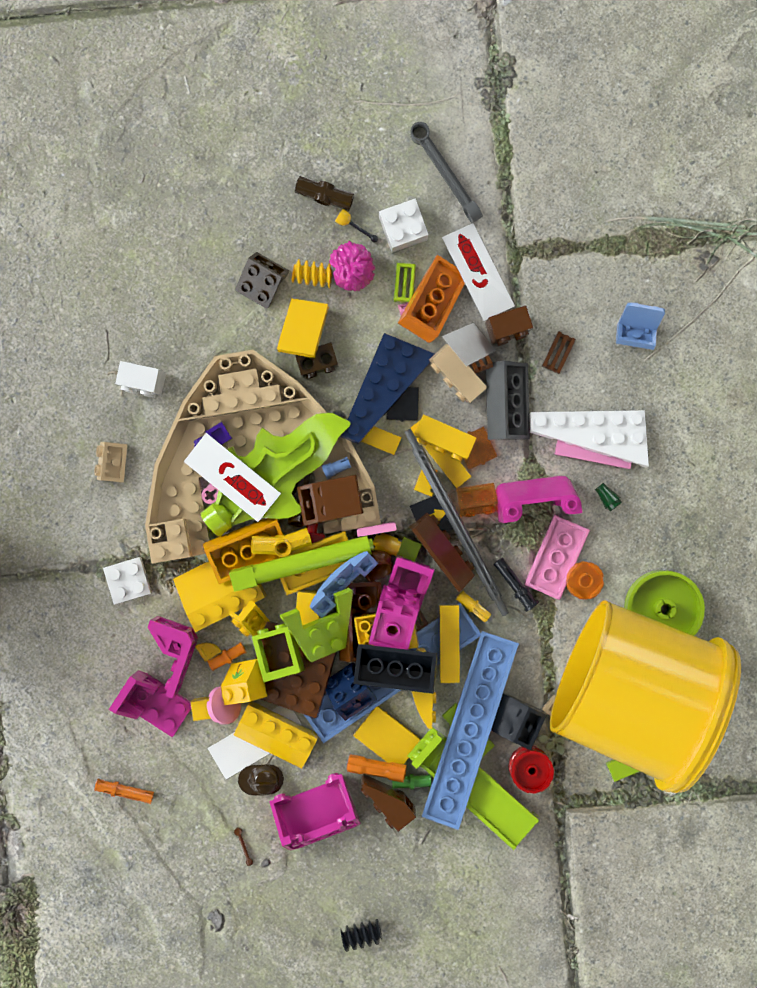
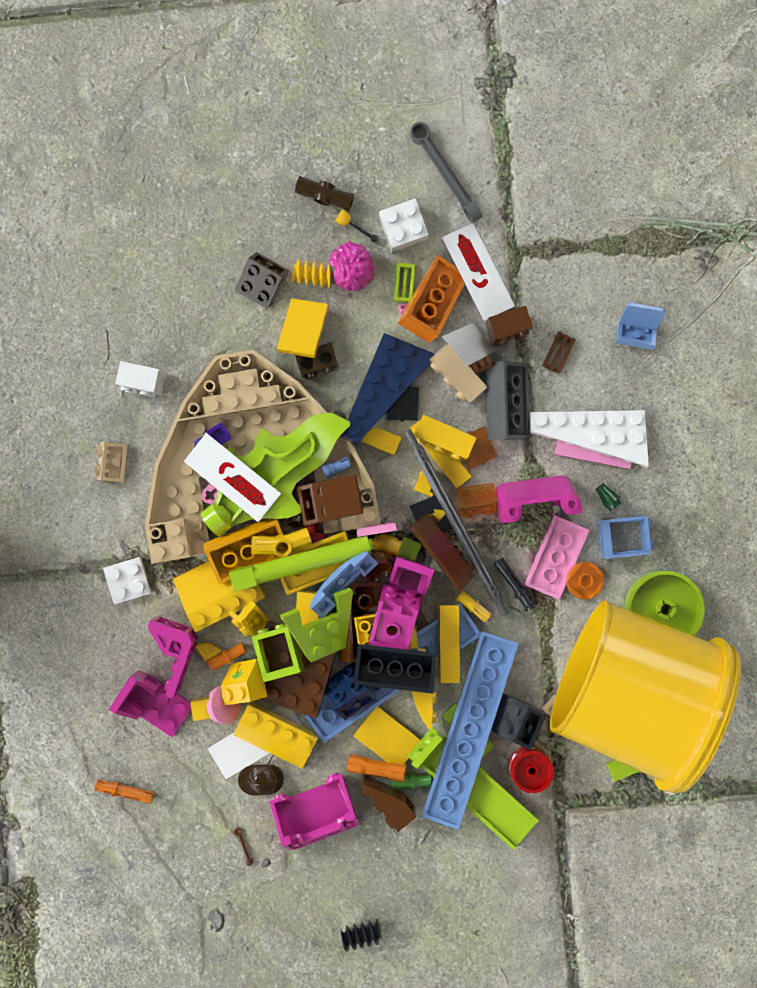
none -> medium blue window [598,515,654,559]

